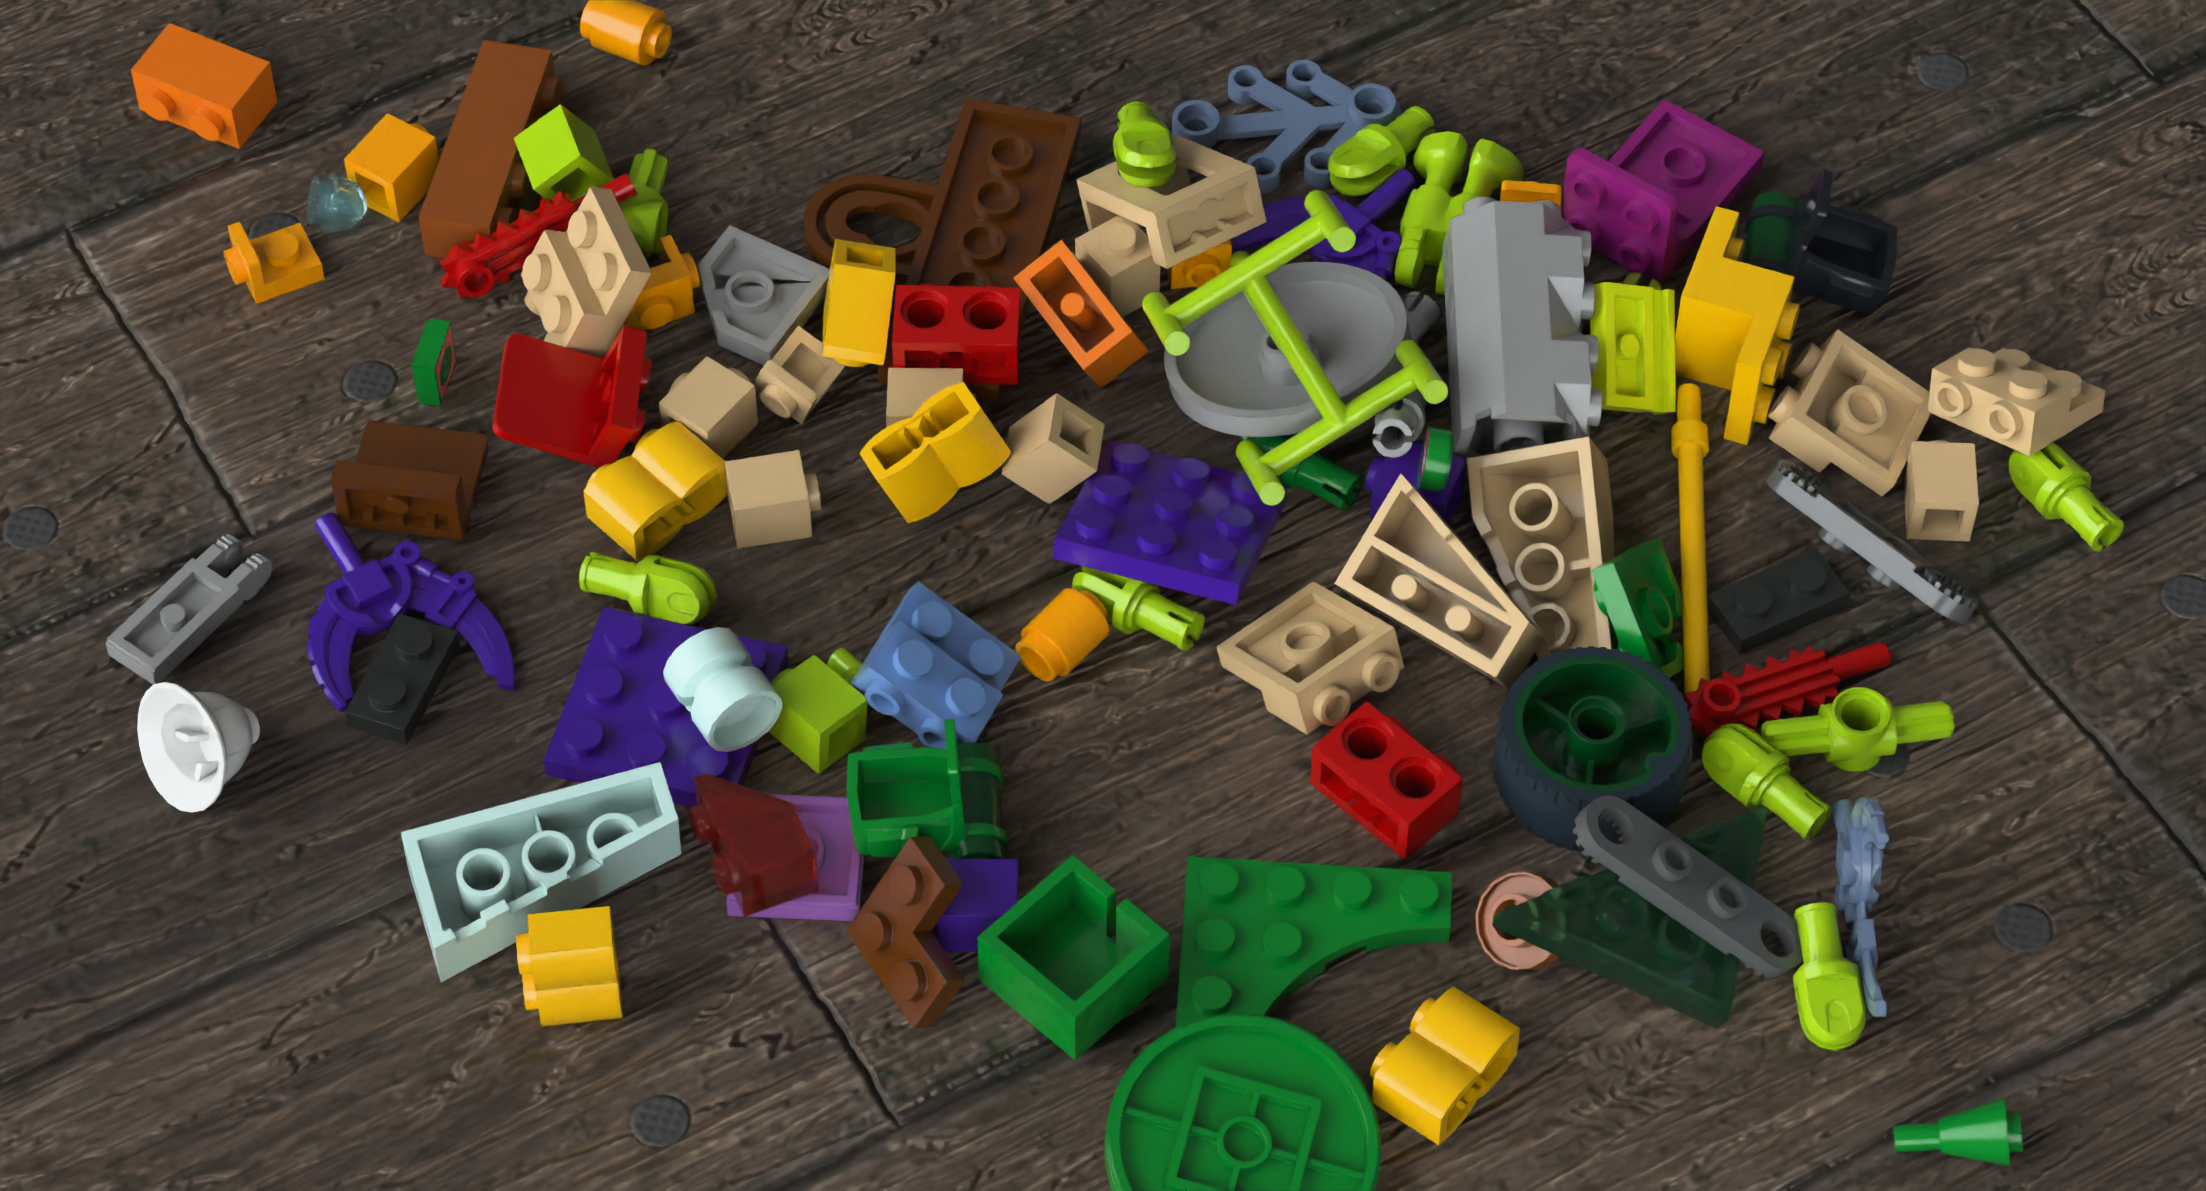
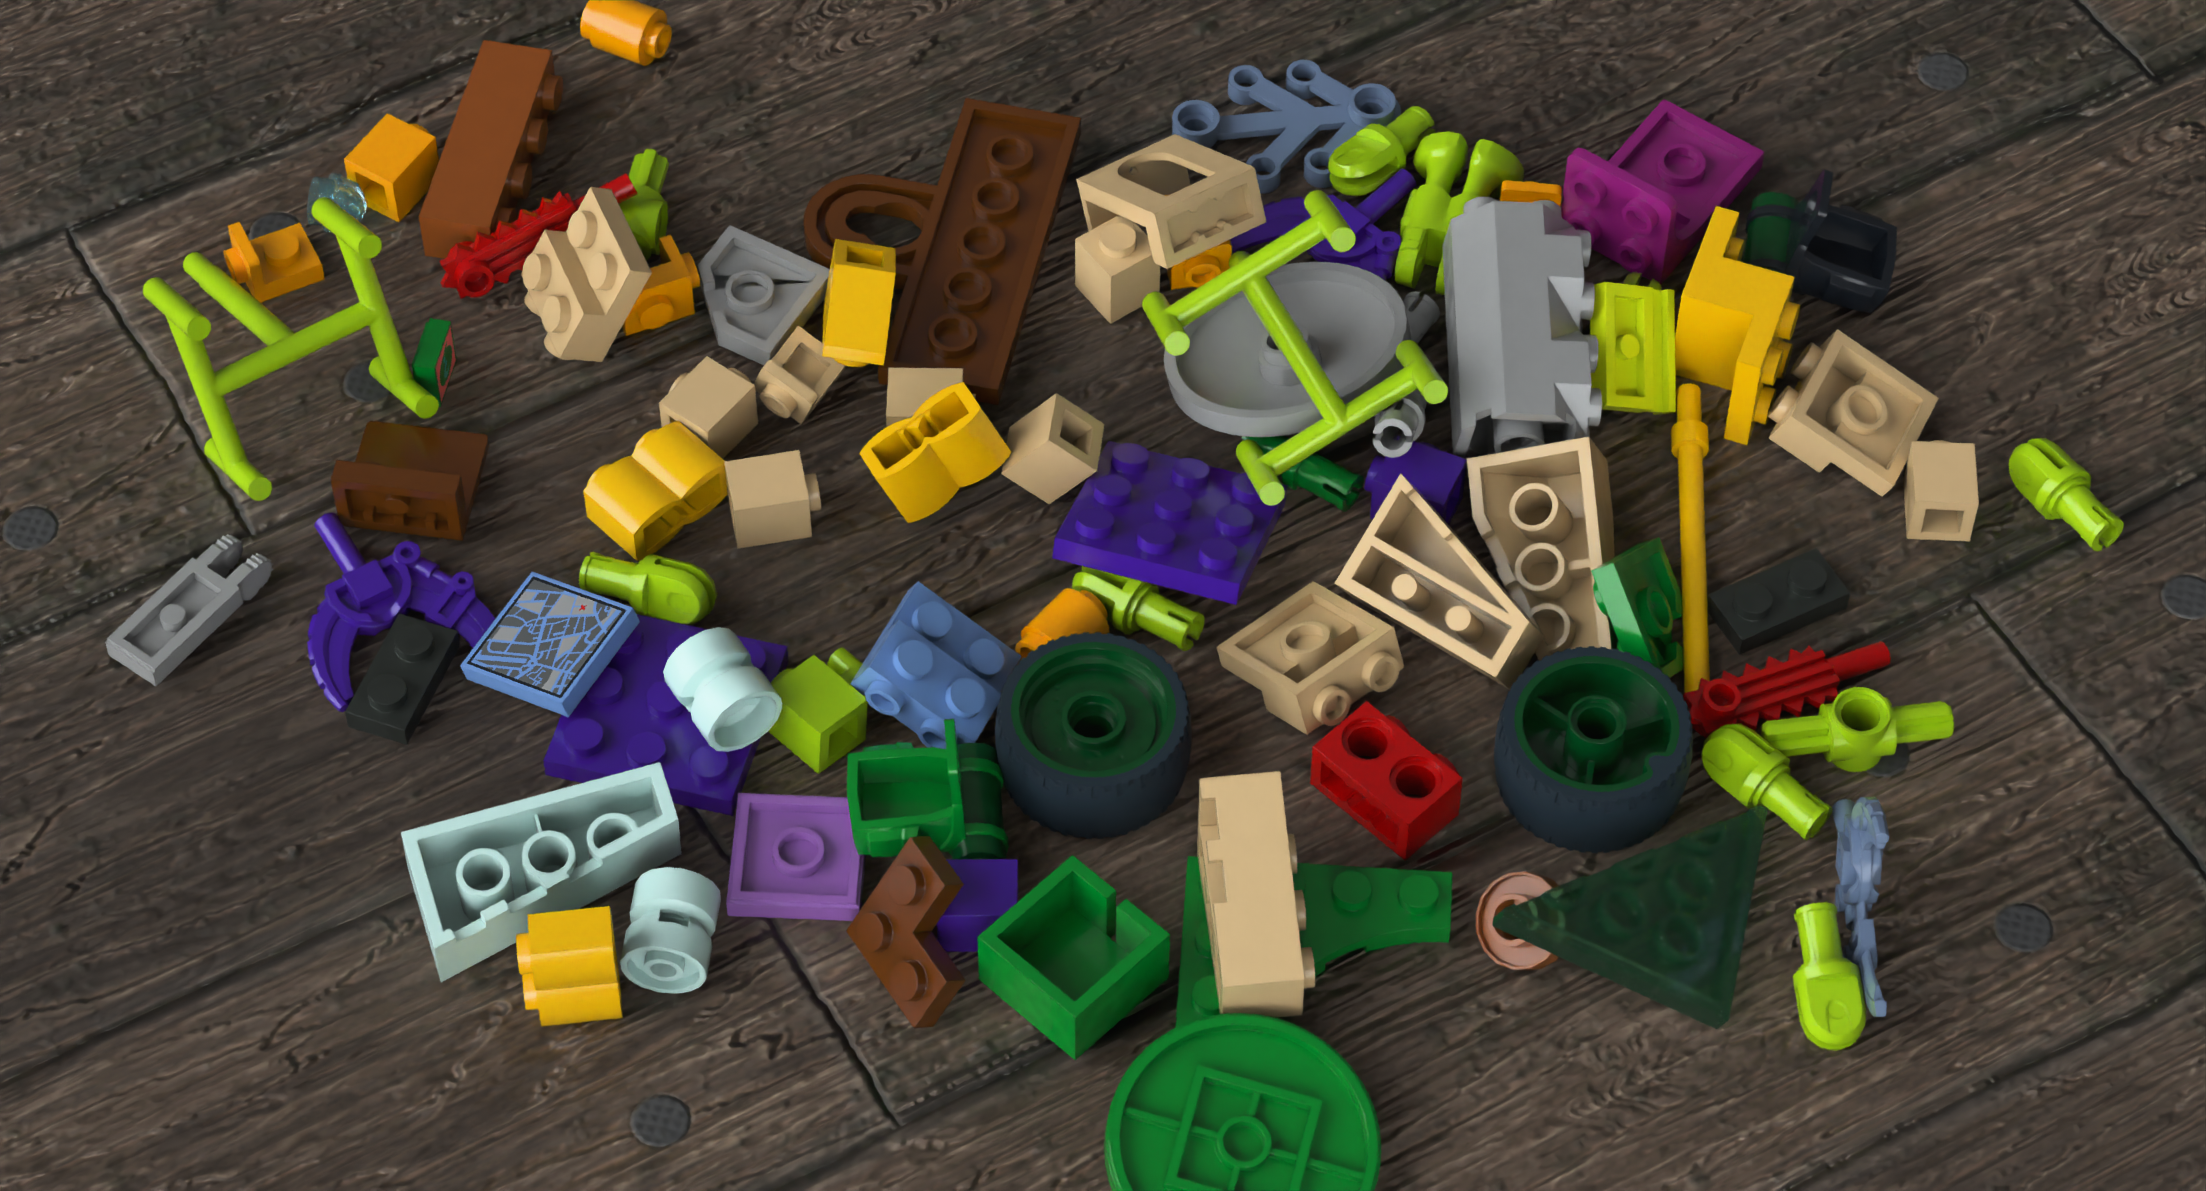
orange brick [131,23,278,149] -> none
white hat [137,682,260,813] -> none
red bracket [492,325,652,468] -> none
lime brick [514,104,614,201] -> none
clear red slope [688,773,819,917] -> none
red brick [892,284,1021,385] -> none
orange brick [1013,240,1149,389] -> none
lime arm [1112,101,1176,187] -> none
yellow brick [1370,986,1520,1145] -> none
green tile [1417,426,1454,493] -> none
dark grey plate [1573,795,1803,979] -> none
plate [1766,459,1980,624] -> none
green cone [1893,1098,2023,1167] -> none
tan plate [1927,347,2106,456] -> none
none -> lime piece [143,197,439,501]
none -> tile [460,572,640,717]
none -> light aqua wheel [620,867,721,994]
none -> wheel [995,632,1192,839]
none -> tan wedge [1197,771,1315,1018]

